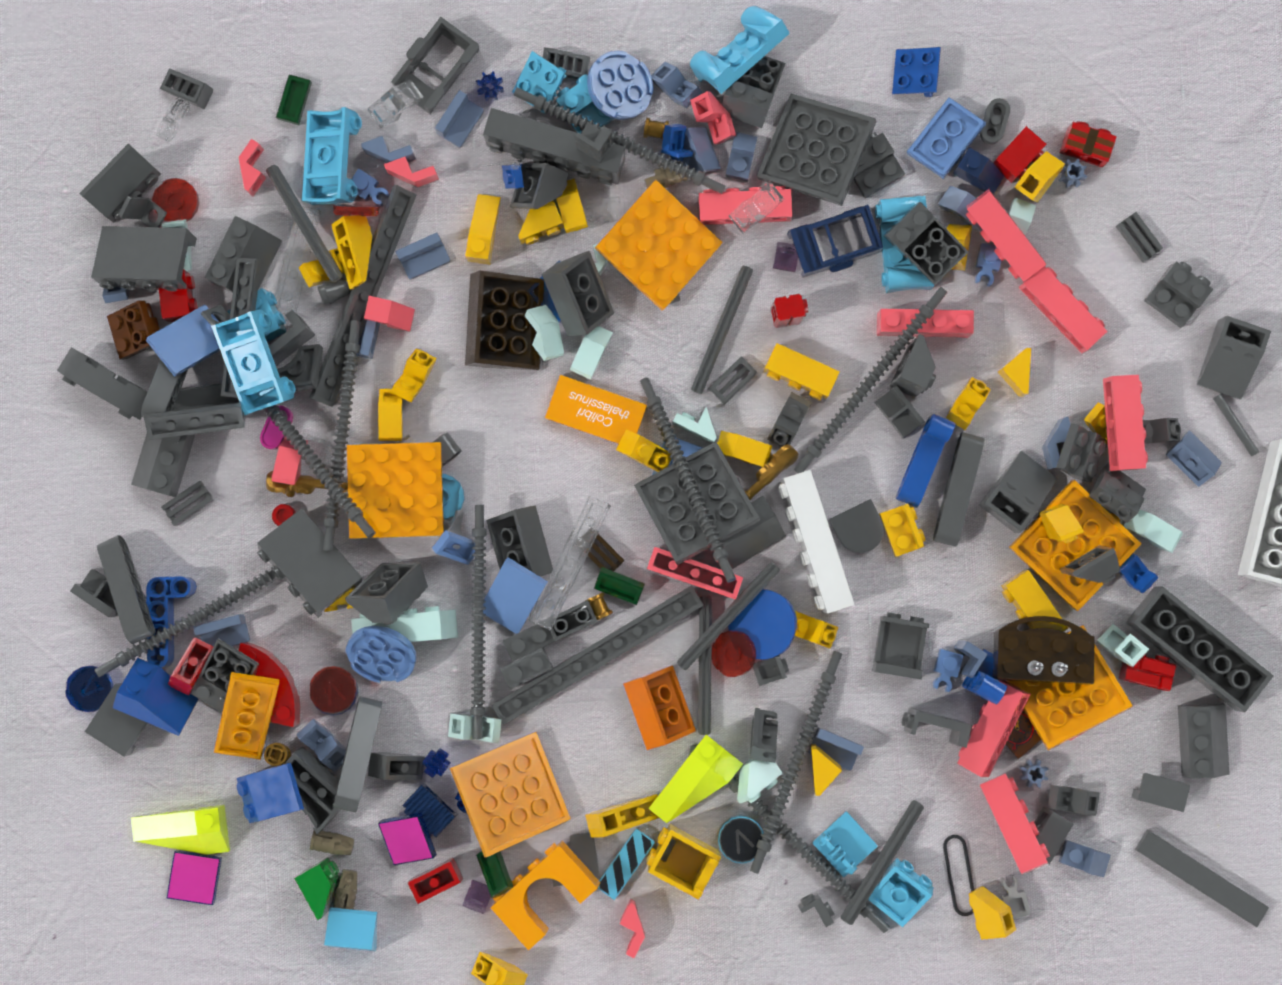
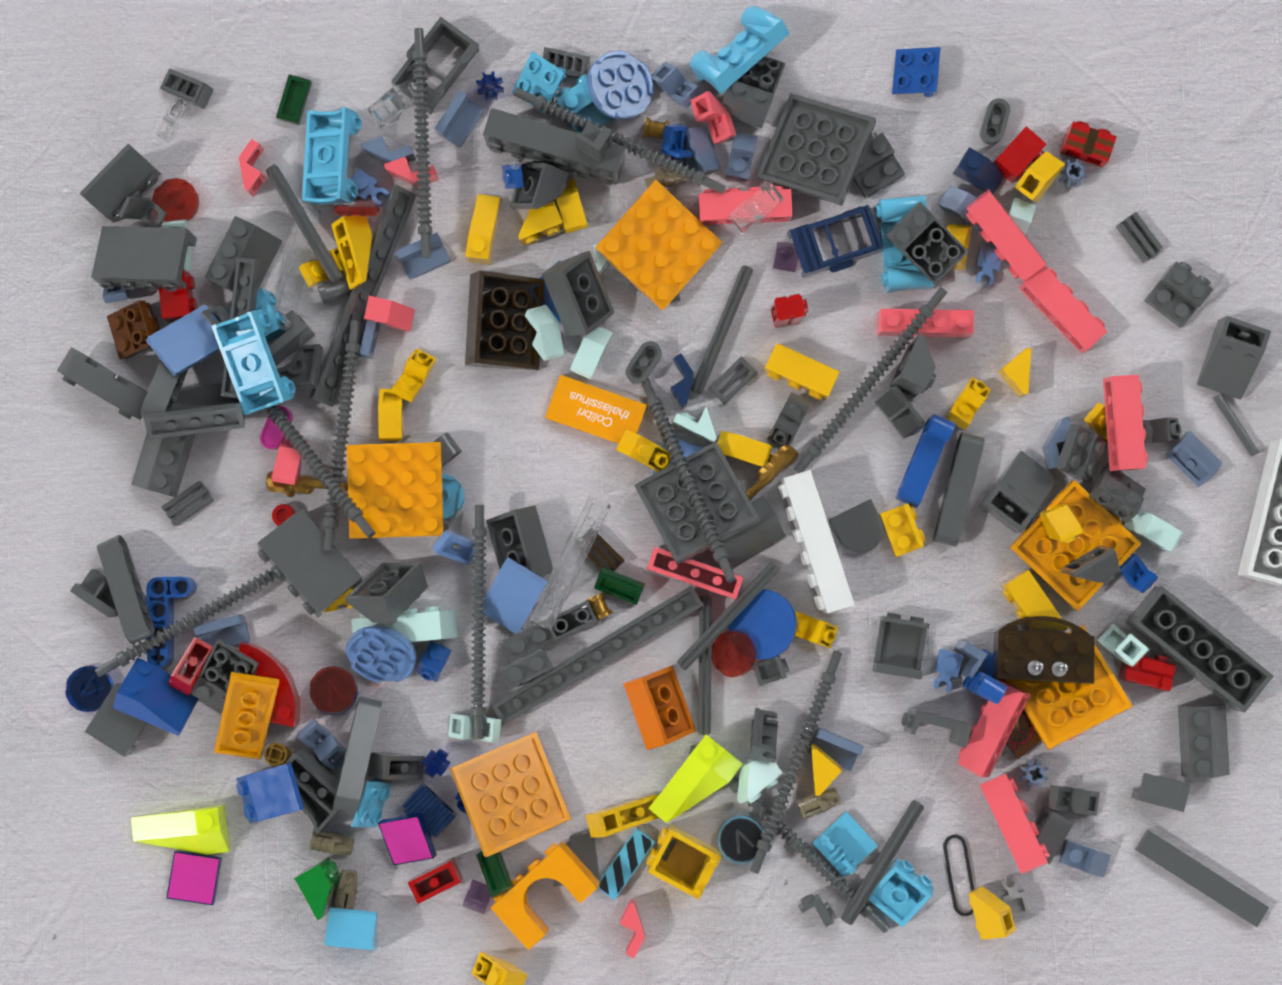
medium blue tile [907,97,986,179] -> none
none -> medium azure hinge [351,777,391,827]
none -> dark grey hose [412,28,432,258]
none -> blue bracket [417,641,452,682]
none -> dark grey plate [626,341,662,384]
none -> dark blue slope [670,353,694,409]
none -> dark tan hinge [796,788,841,820]

